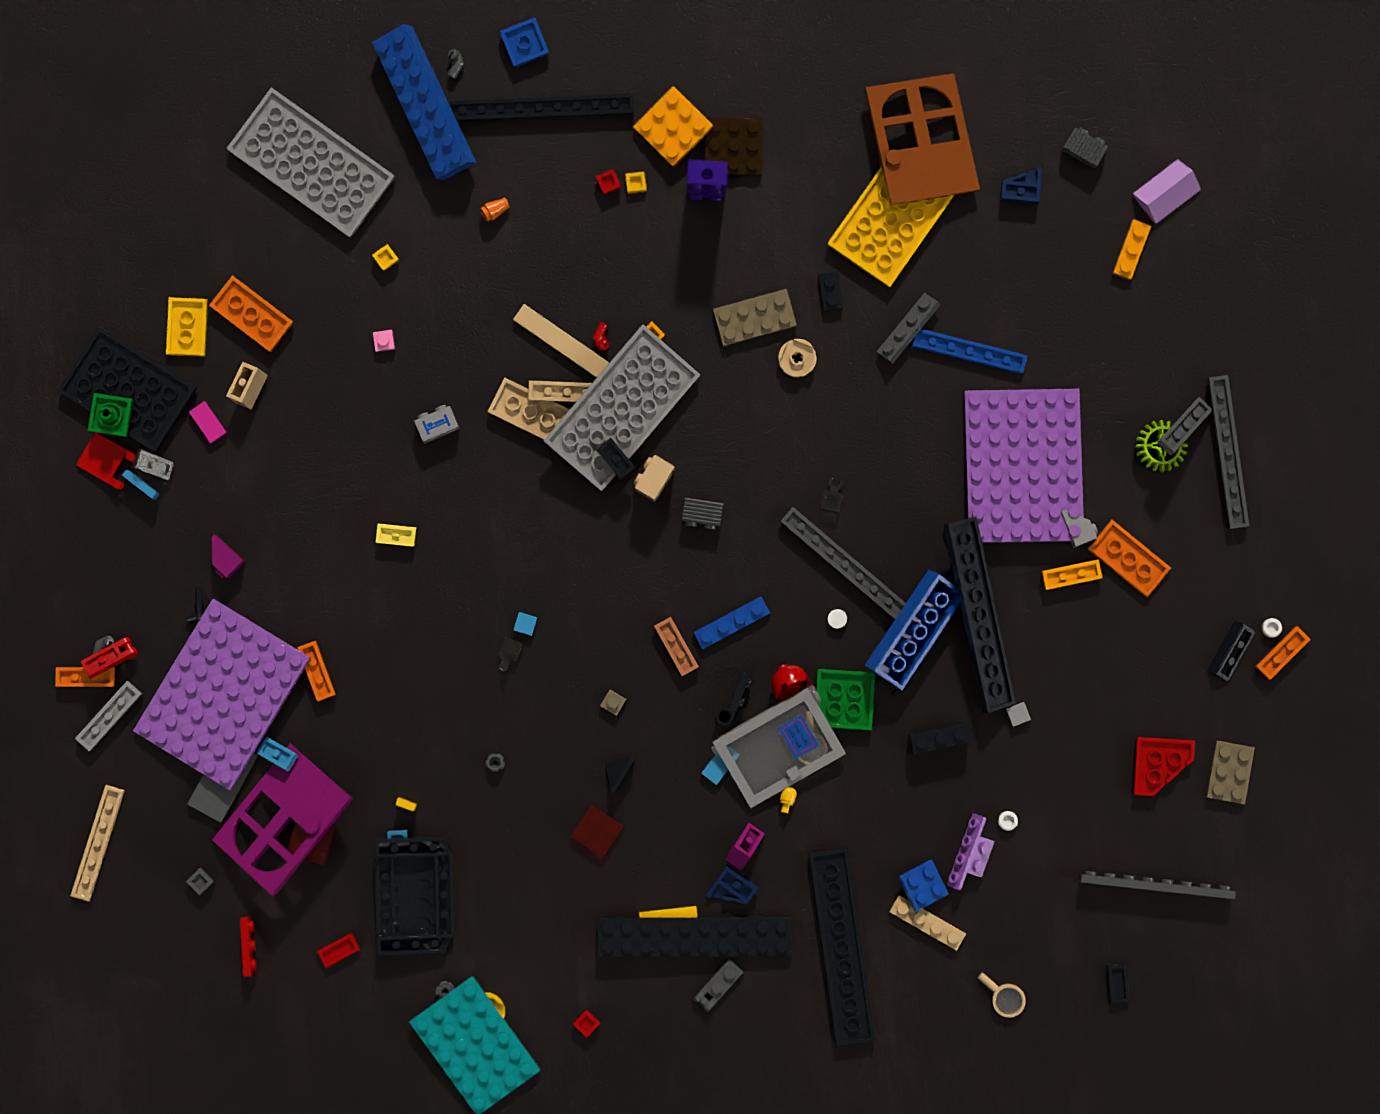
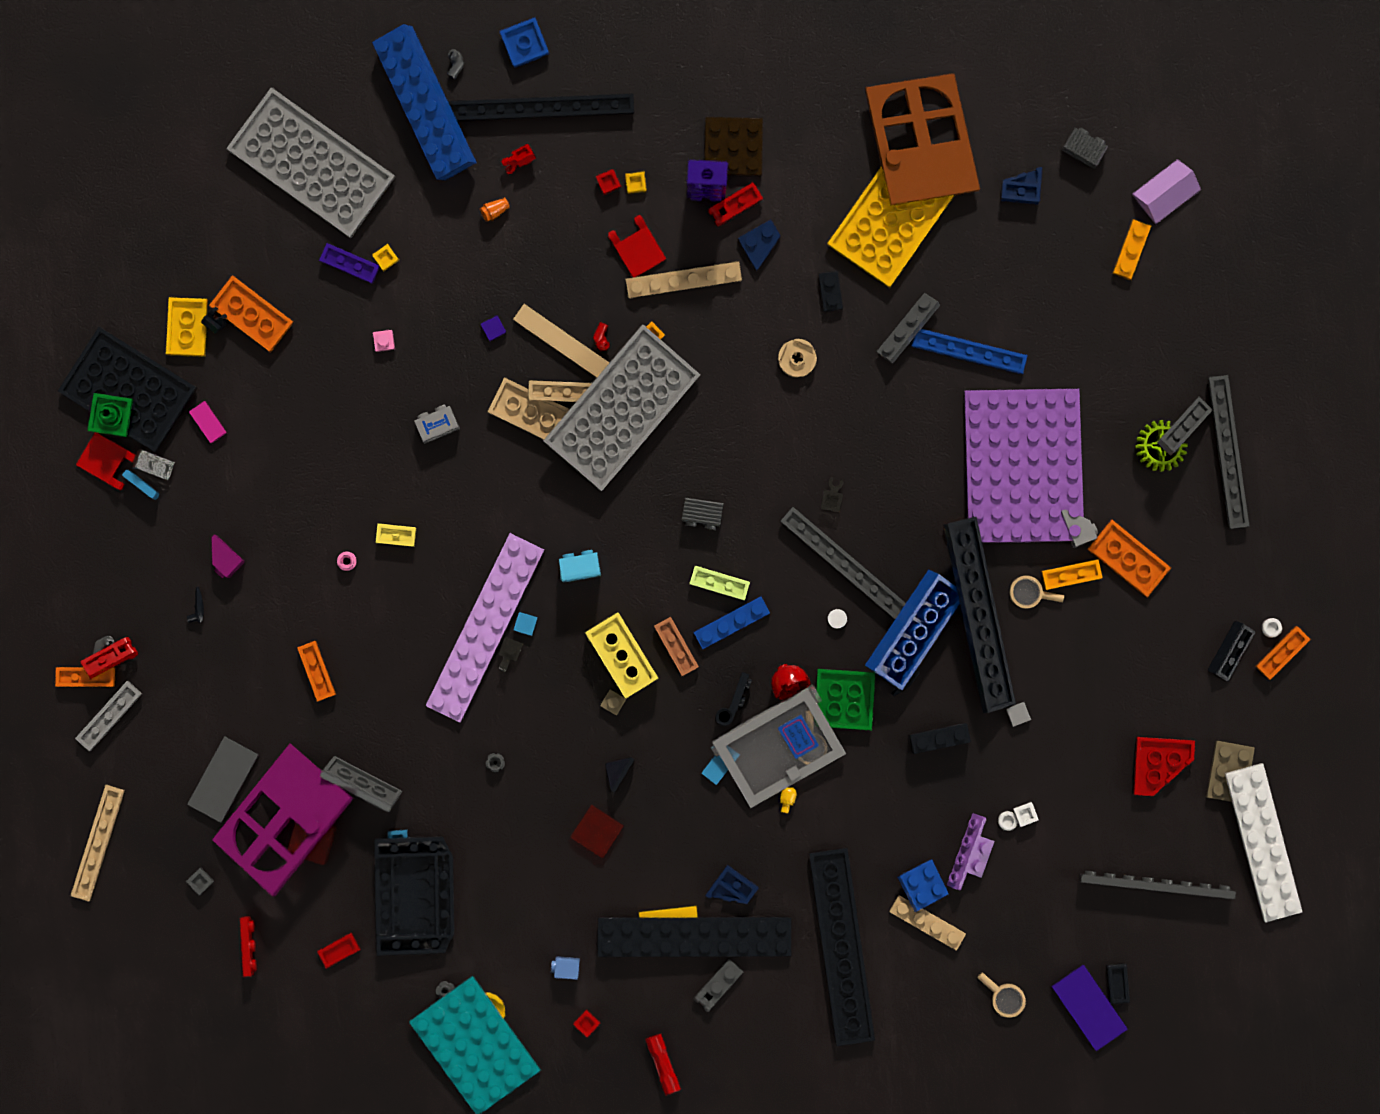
medium lavender plate [133,599,311,790] -> none
tan brick [226,362,268,409] -> none
dark azure plate [256,737,299,772] -> none
yellow tile [396,797,418,812] -> none
black plate [596,437,635,479] -> none
light orange plate [633,86,714,167] -> none
tan brick [634,455,675,502] -> none
dark tan plate [713,289,797,346] -> none
magenta slope [725,823,765,870] -> none
none -> black tile [201,307,228,334]
none -> dark purple plate [319,243,380,284]
none -> dark grey tile [320,756,402,812]
none -> bright pink plate [337,552,357,571]
none -> lavender plate [426,533,544,723]
none -> dark purple tile [481,315,506,341]
none -> red plate [501,144,536,174]
none -> medium blue brick [551,956,580,979]
none -> medium azure slope [559,550,601,583]
none -> light yellow brick [585,613,658,699]
none -> red flag [608,215,666,278]
none -> tan plate [626,261,742,298]
none -> red axle [646,1033,680,1095]
none -> yellowish green plate [690,566,750,601]
none -> red plate [708,182,763,227]
none -> dark blue wing [738,220,780,271]
none -> piece [1009,576,1064,608]
none -> white plate [1013,802,1038,827]
none -> dark purple tile [1051,965,1127,1051]
none -> white plate [1225,763,1302,922]

